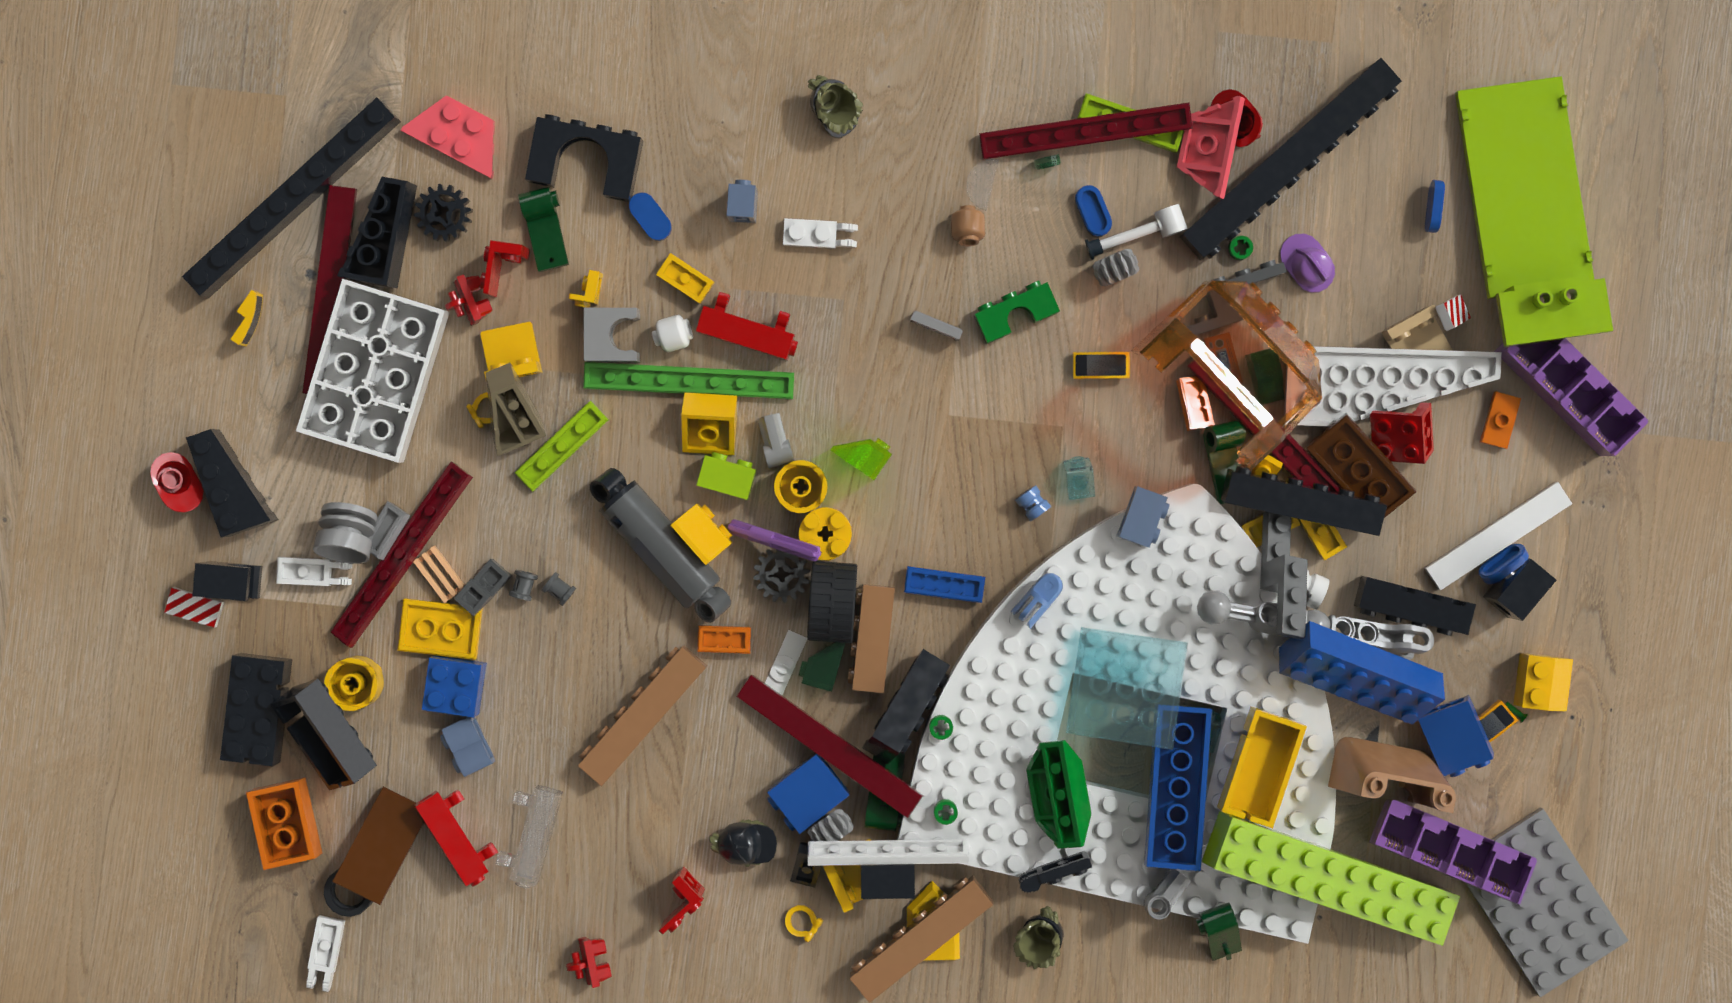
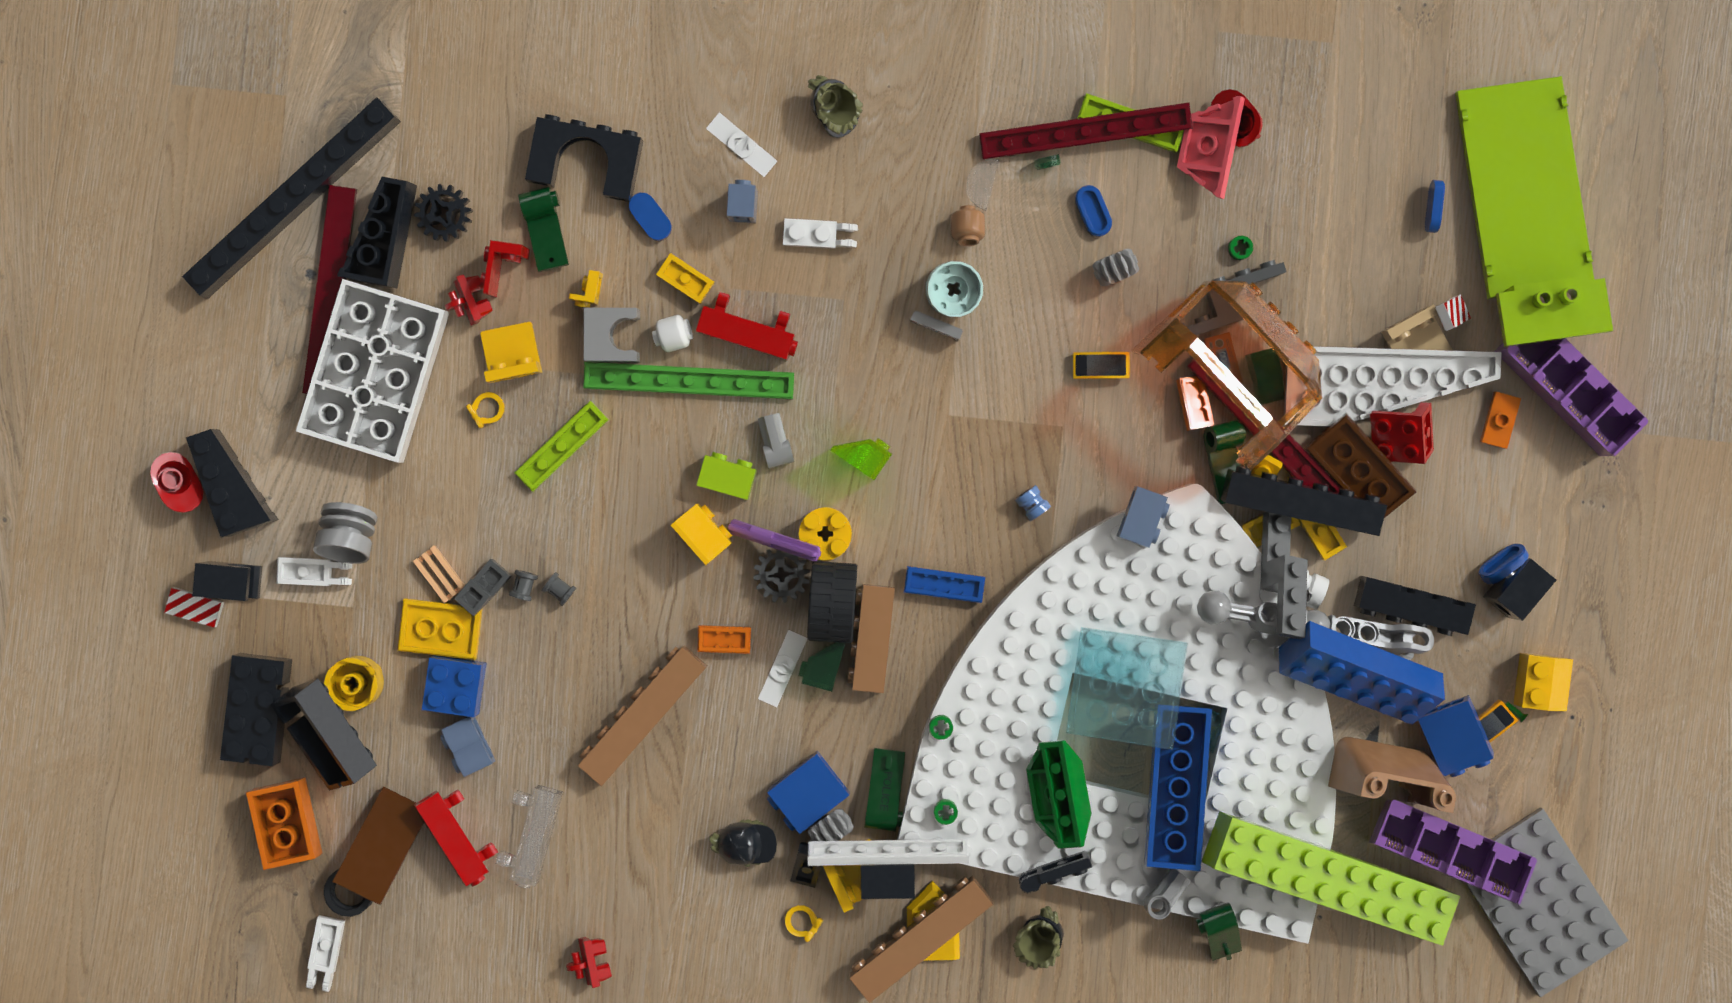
yellow slope [231,290,263,347] -> none
dark red tile [331,461,473,648] -> none
light grey tile [367,501,410,560] -> none
coral wing [401,95,495,179] -> none
dark tan wedge [486,363,546,456] -> none
dark grey piece [590,468,731,623] -> none
red bracket [659,866,705,934] -> none
yellow slope [681,393,737,455] -> none
dark red tile [736,675,924,818] -> none
yellow brick [774,460,828,513] -> none
black wedge [862,649,950,764] -> none
green arch [974,280,1060,344] -> none
medium blue arm [1011,573,1063,629] -> none
clear light blue bracket [1063,456,1095,500] -> none
white piece [1085,204,1188,260] -> none
black brick [1180,58,1402,260] -> none
yellow piece [1217,706,1307,829] -> none
medium lavender piece [1280,234,1335,292] -> none
white tile [1424,482,1572,590] -> none
none -> white piece [706,112,777,177]
none -> light aqua wheel [925,261,983,317]

